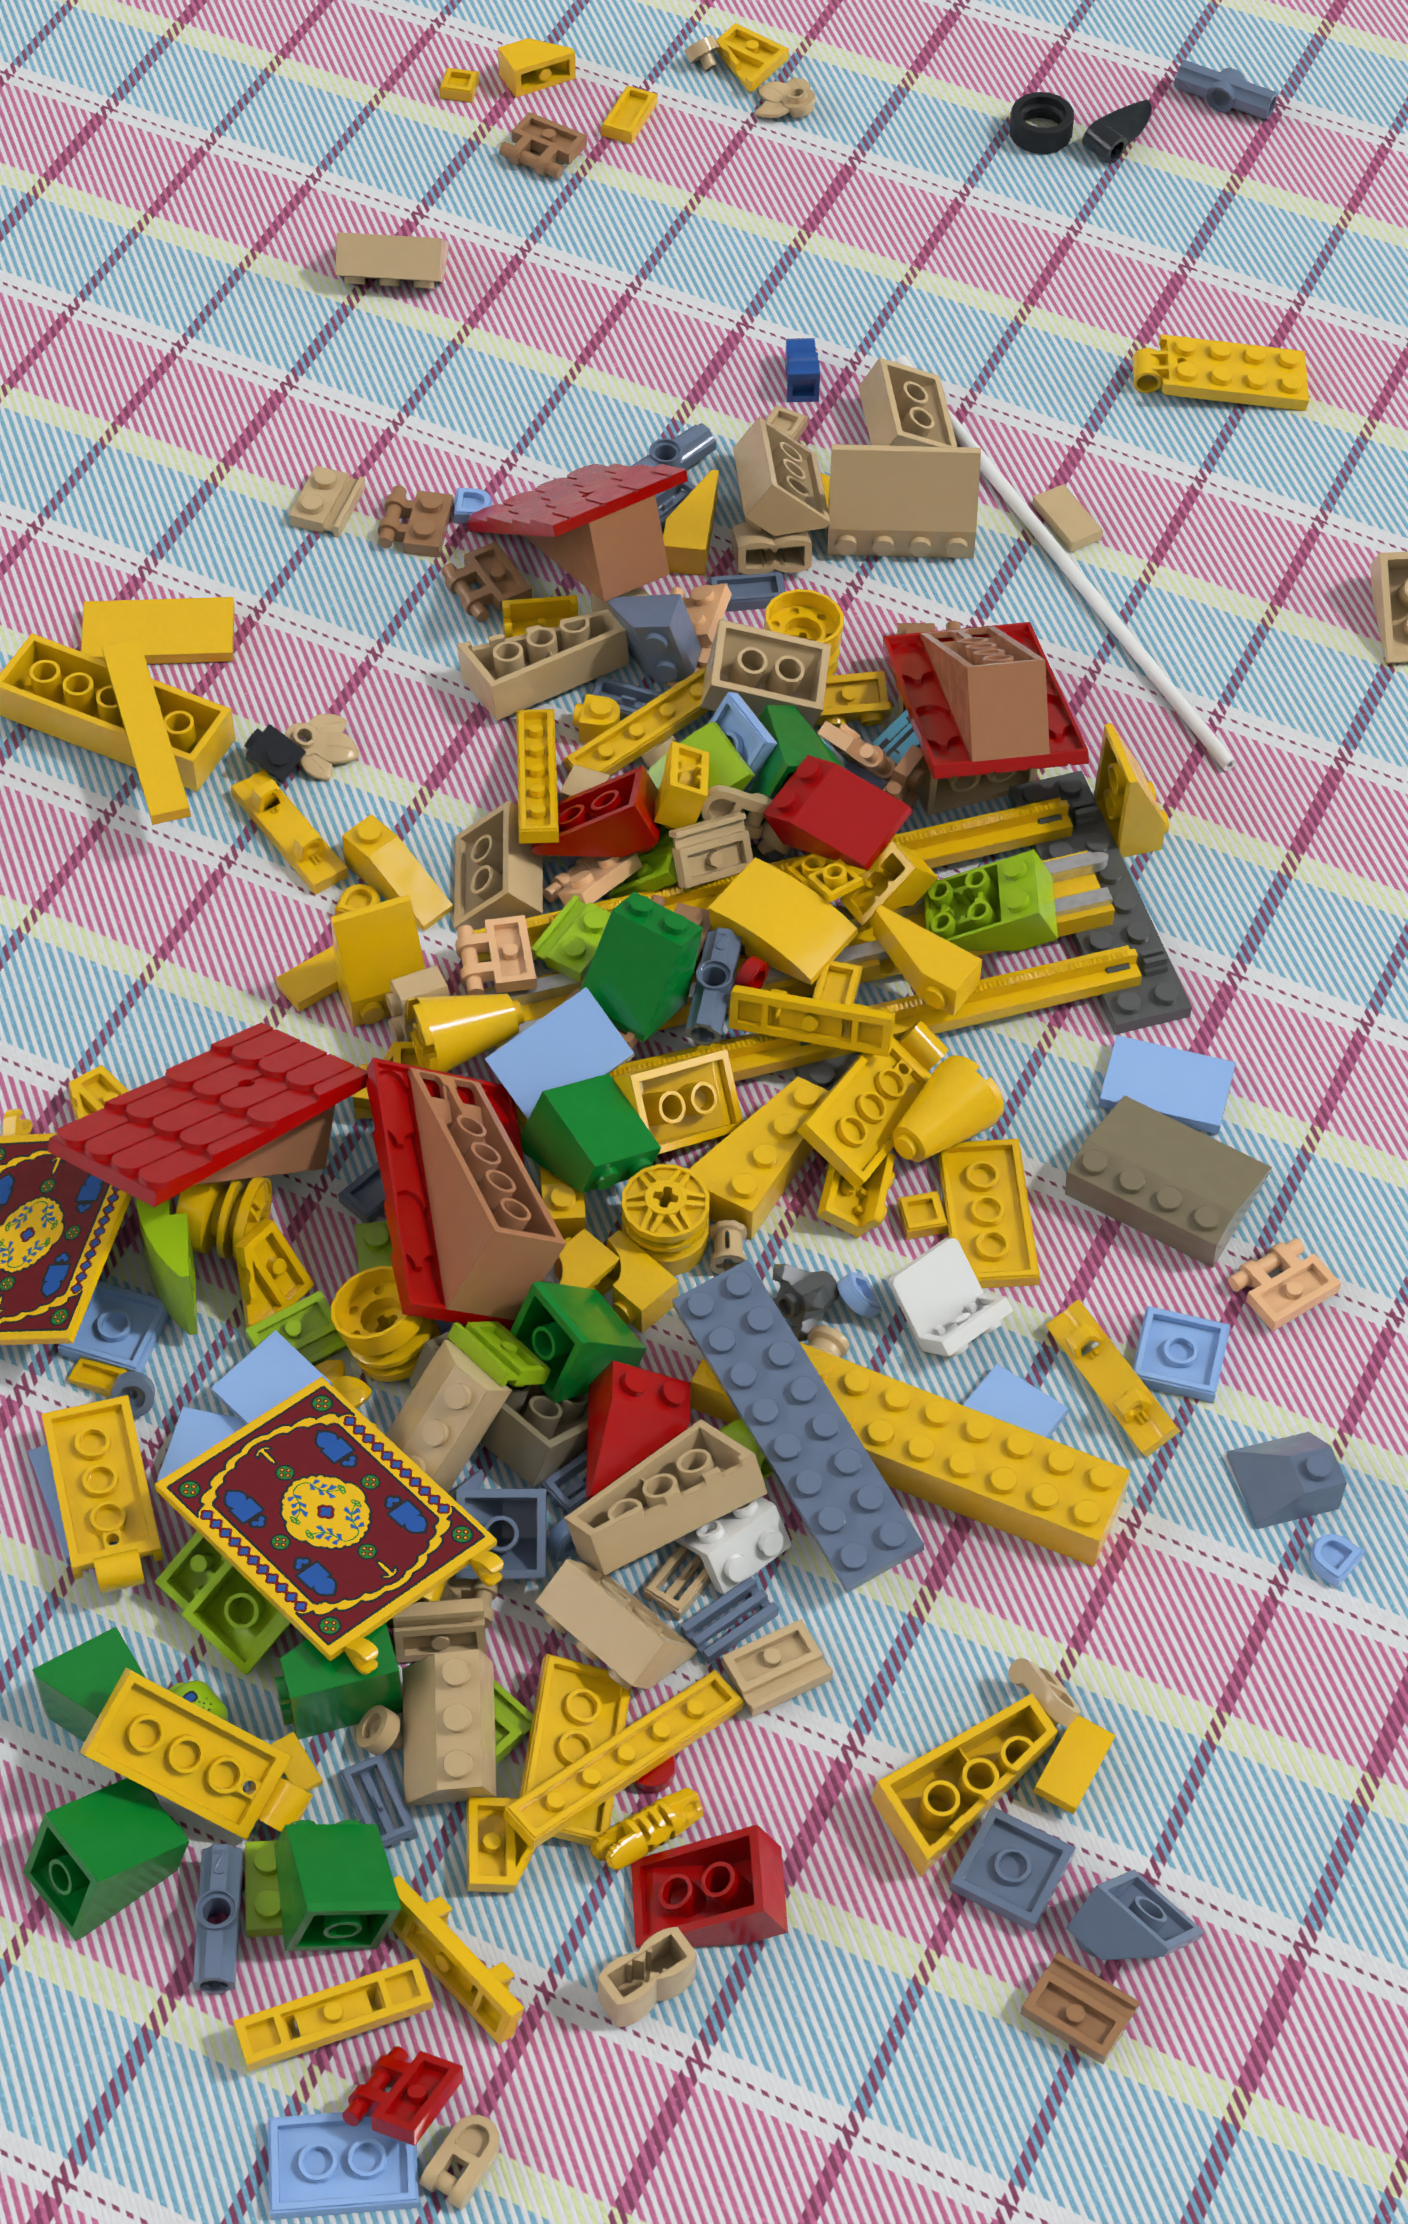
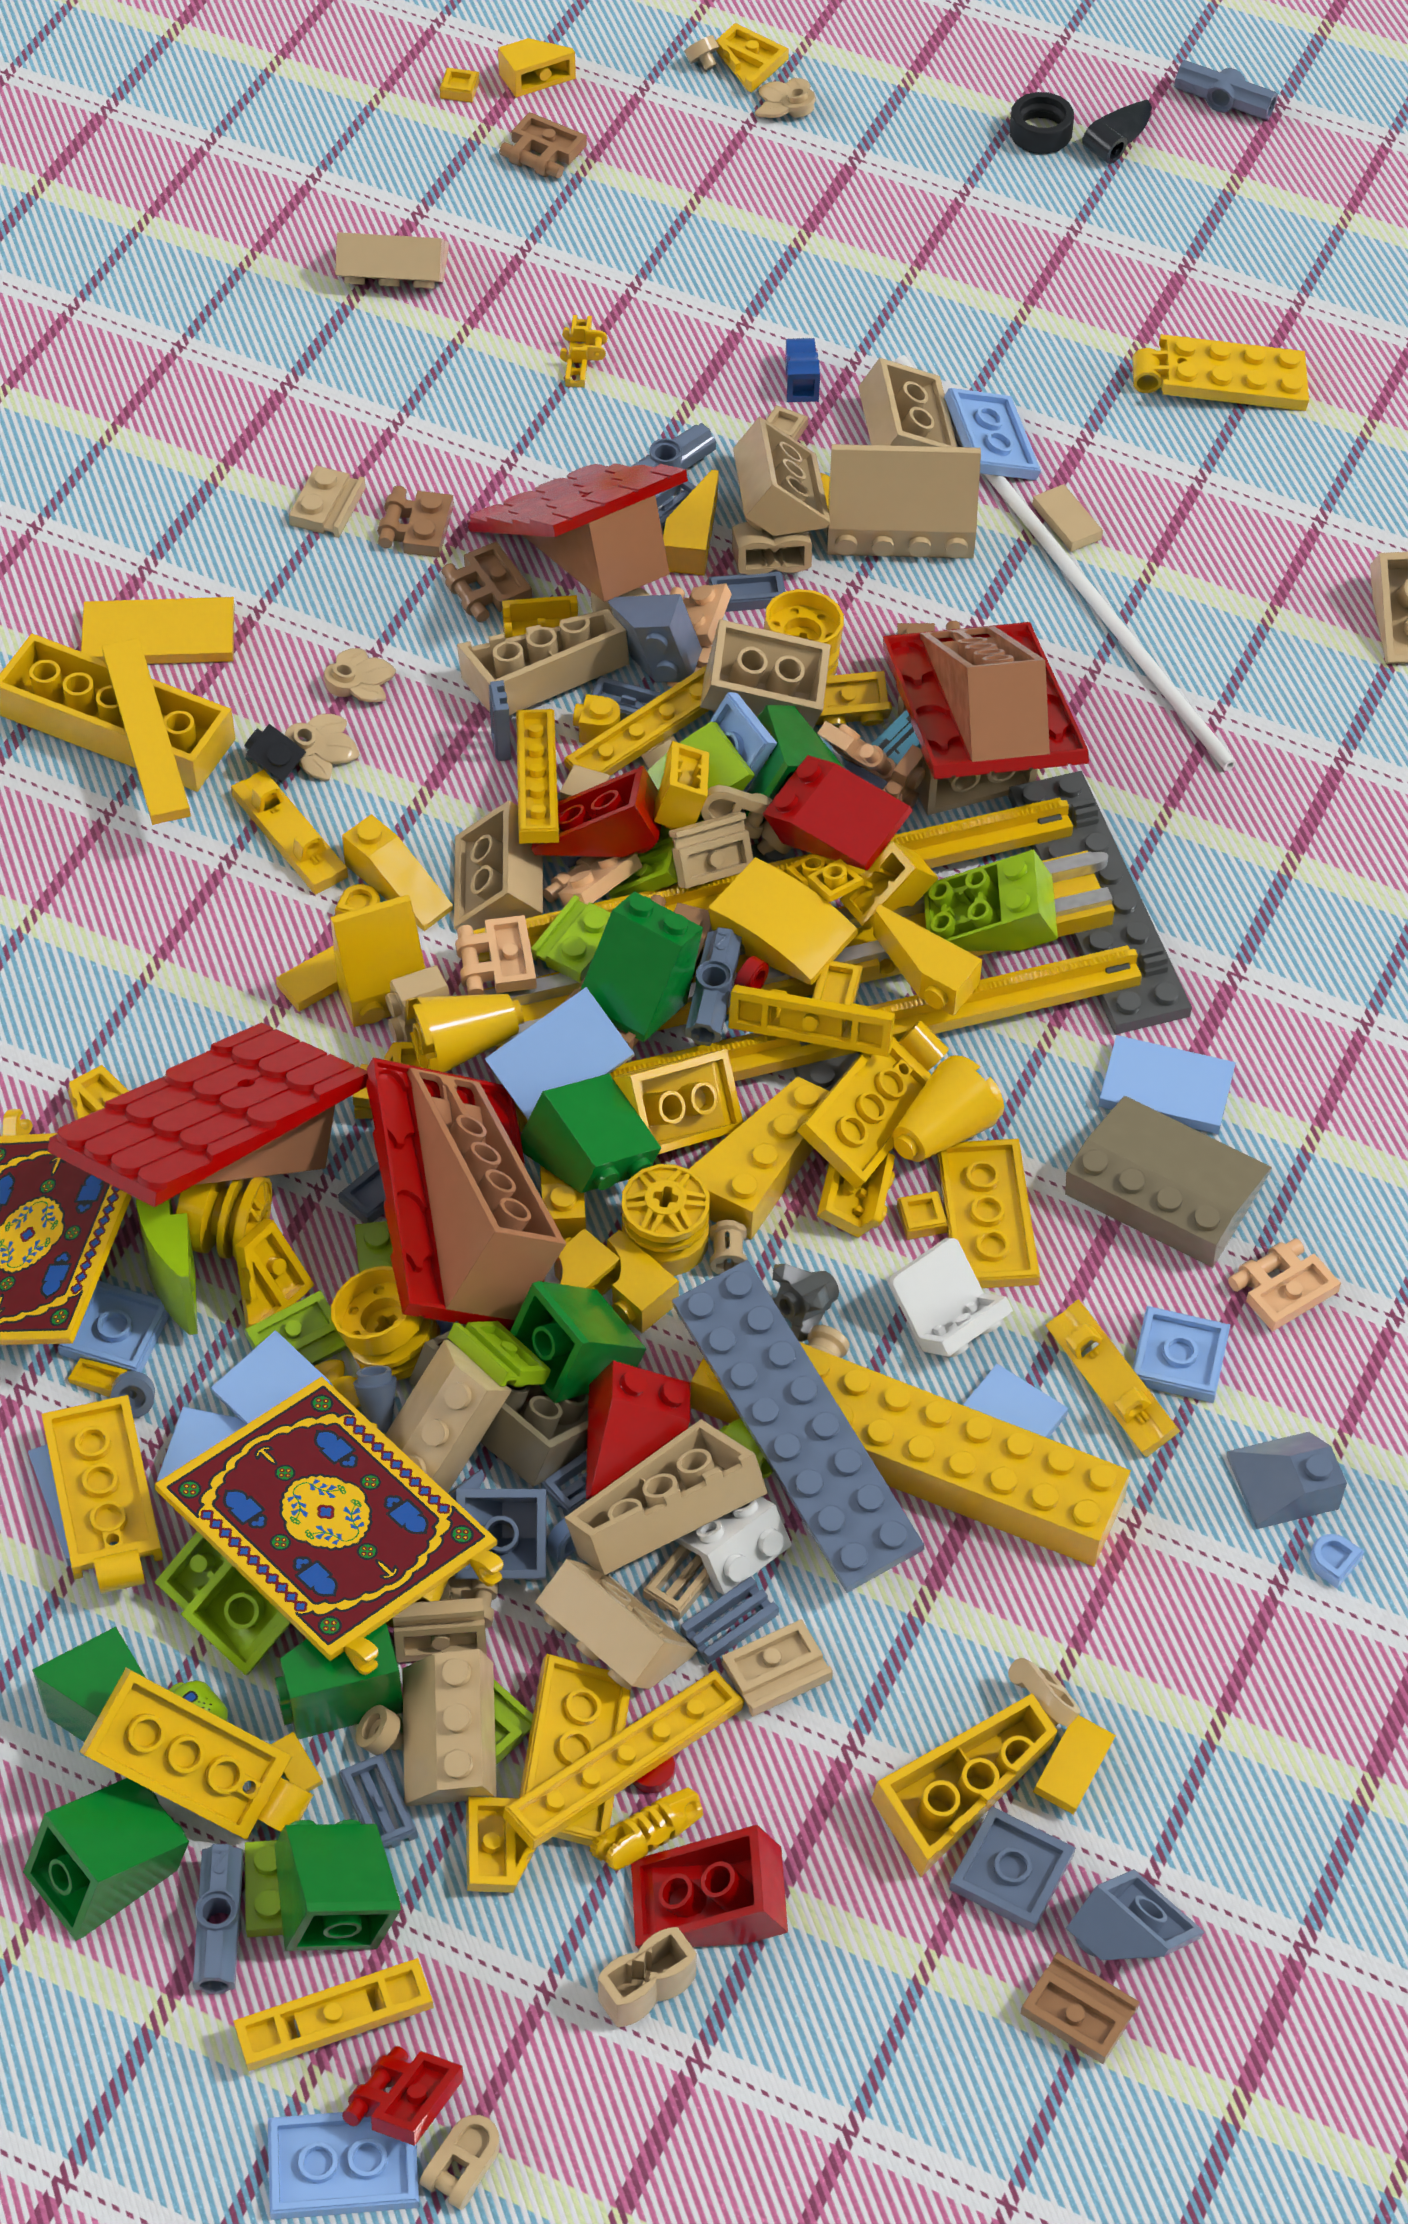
yellow hinge [390,1875,525,2045] -> none
light blue tile [454,488,492,524] -> none
yellow tile [601,86,658,144] -> none
light blue tile [837,1272,882,1319] -> none
yellow slope [1094,723,1169,858] -> none
none -> tan plate [323,648,396,702]
none -> sand blue cone [353,1365,397,1433]
none -> sand blue tile [489,680,511,761]
none -> yellow piece [560,315,608,388]
none -> light blue tile [944,388,1041,480]

